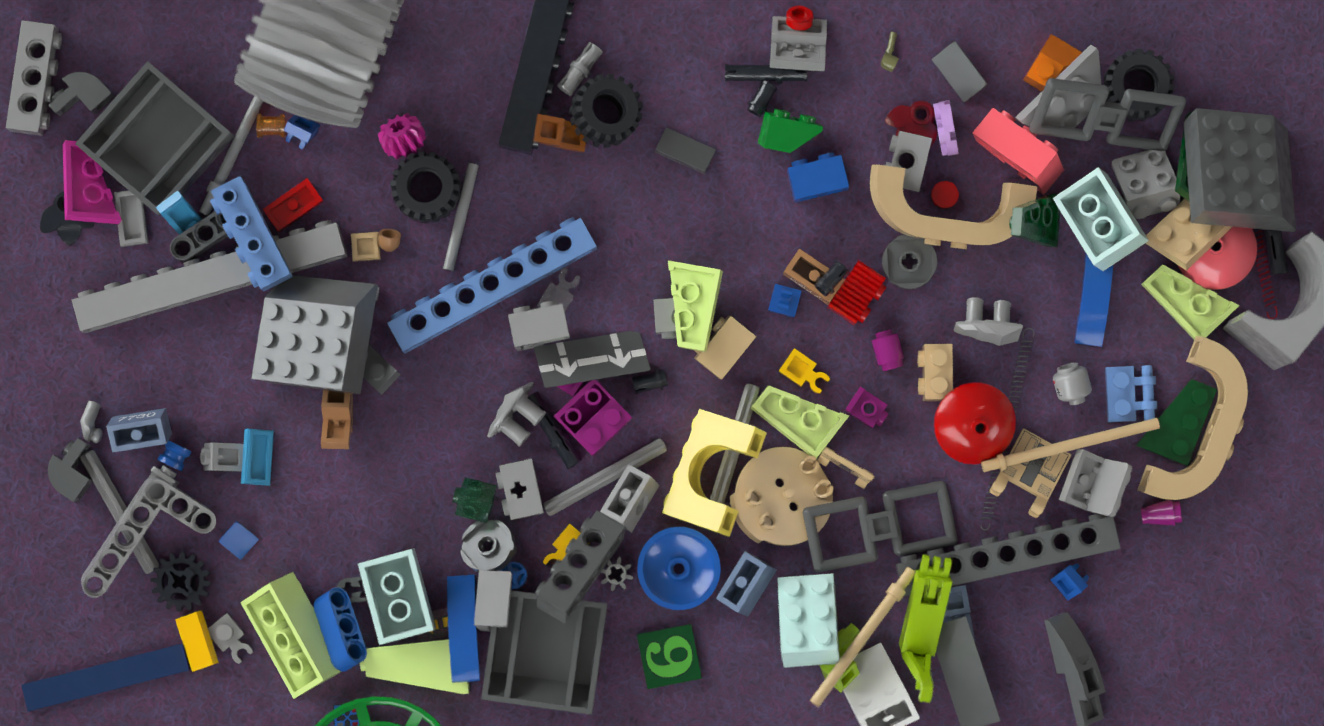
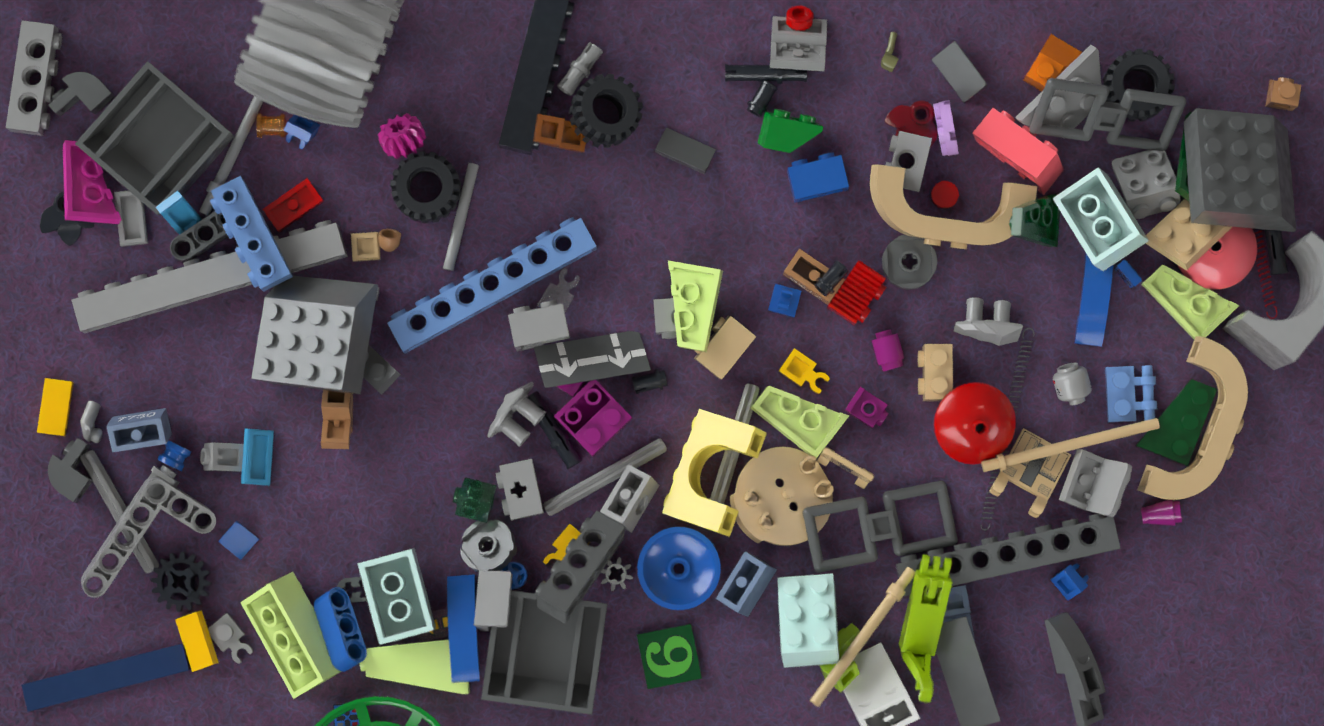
none -> yellow tile [37,378,74,436]
none -> blue tile [1113,260,1142,289]
none -> medium nougat brick [1265,78,1301,111]

